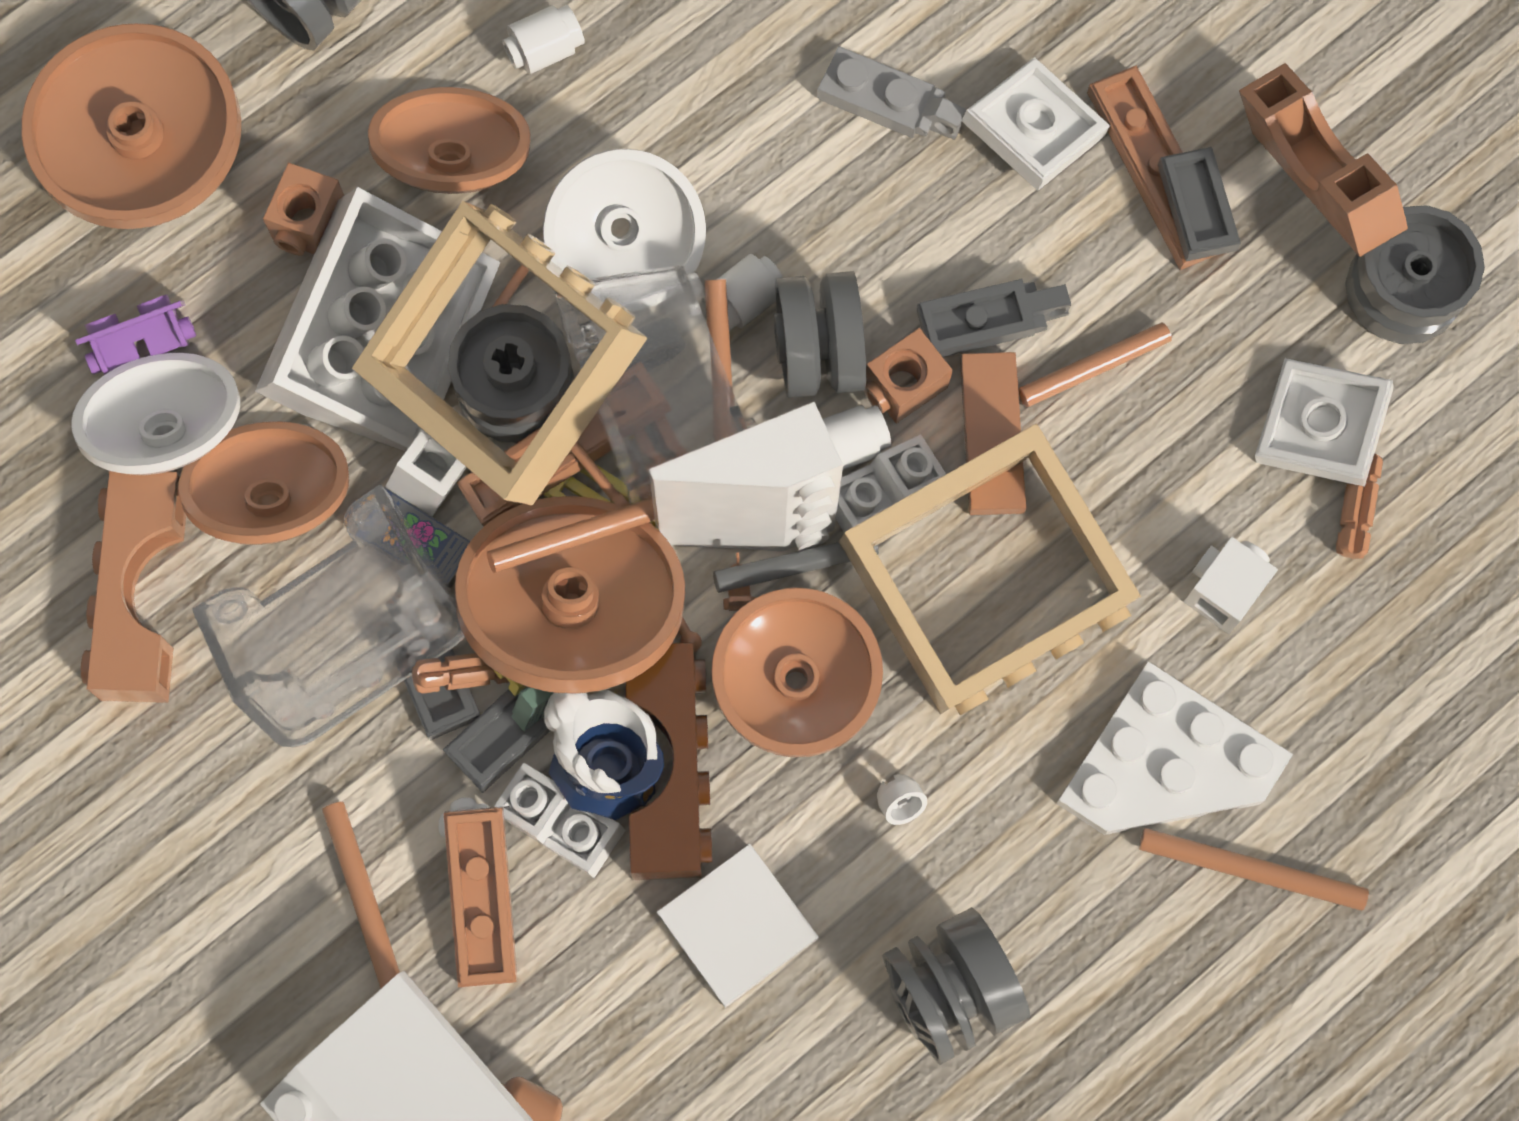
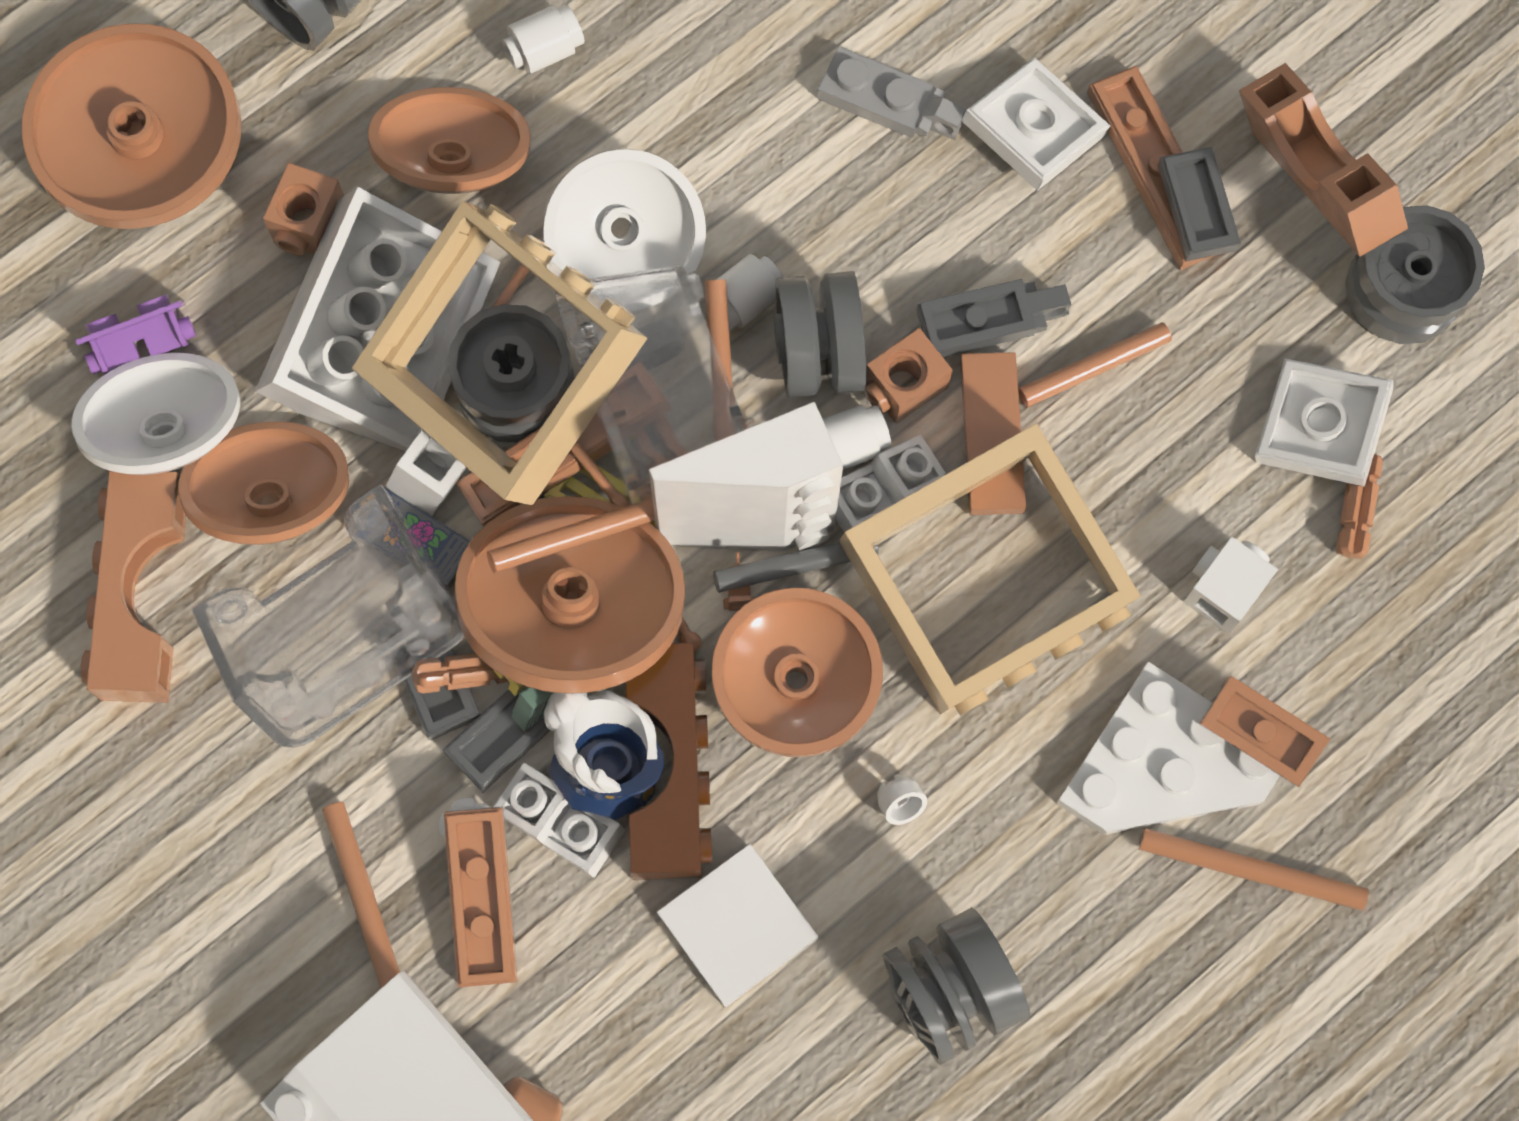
none -> nougat panel [1199,676,1330,787]

